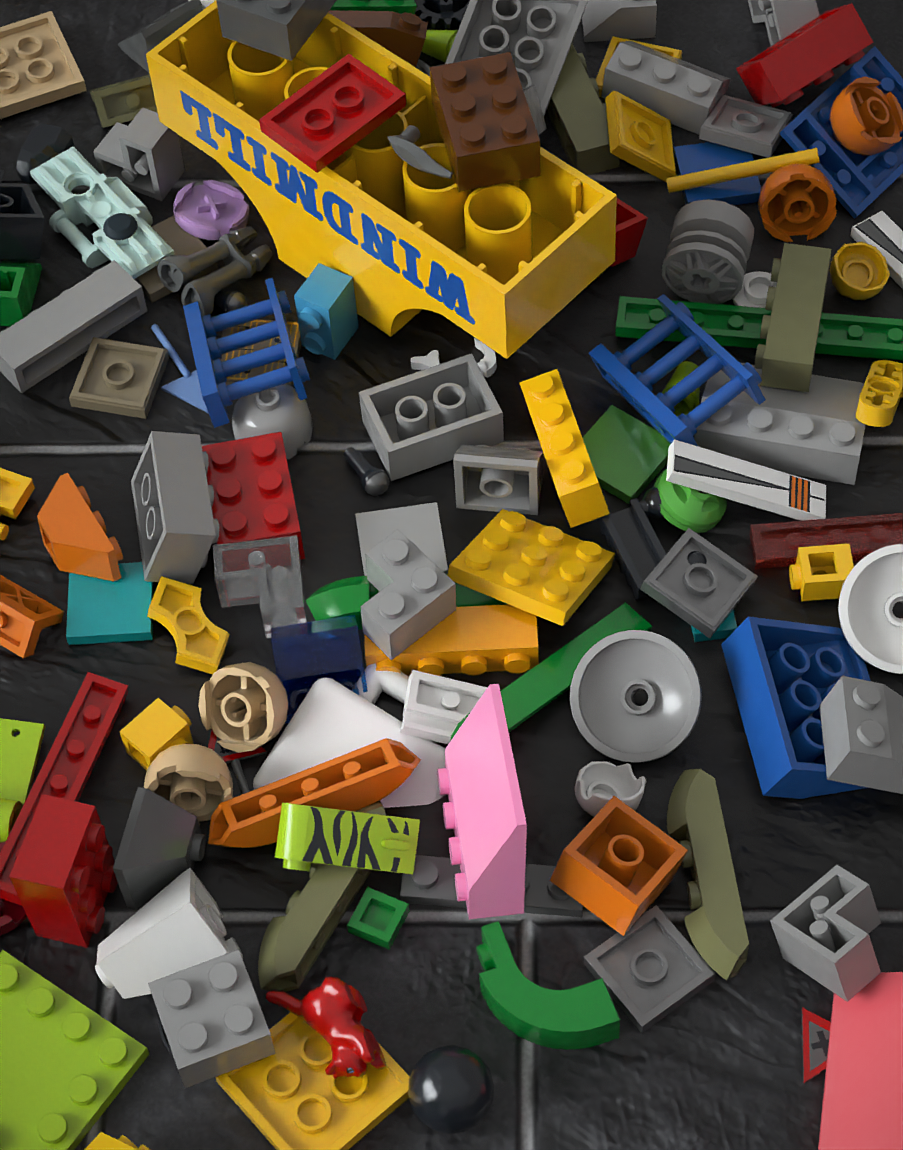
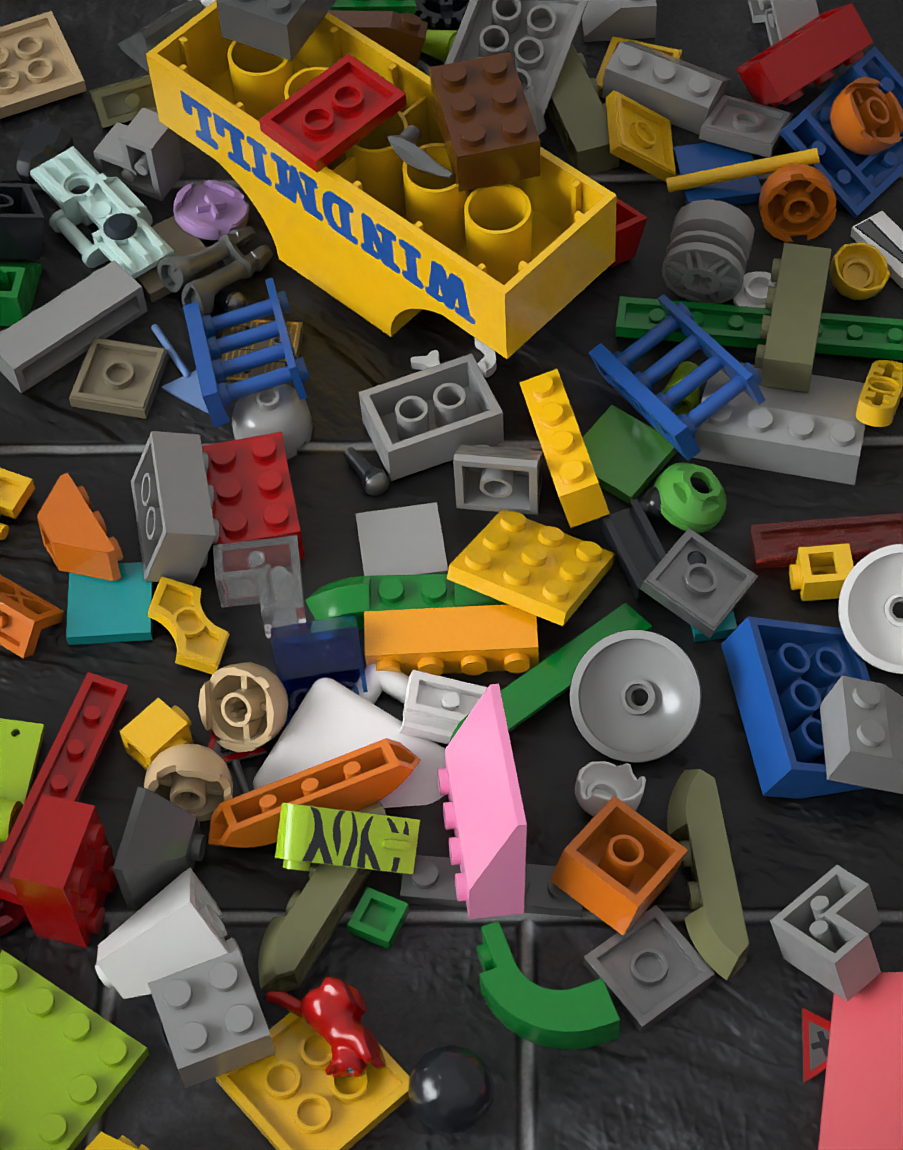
dark azure brick [294,263,359,360] -> none
light grey brick [361,529,456,660] -> none
white tile [666,439,826,526] -> none

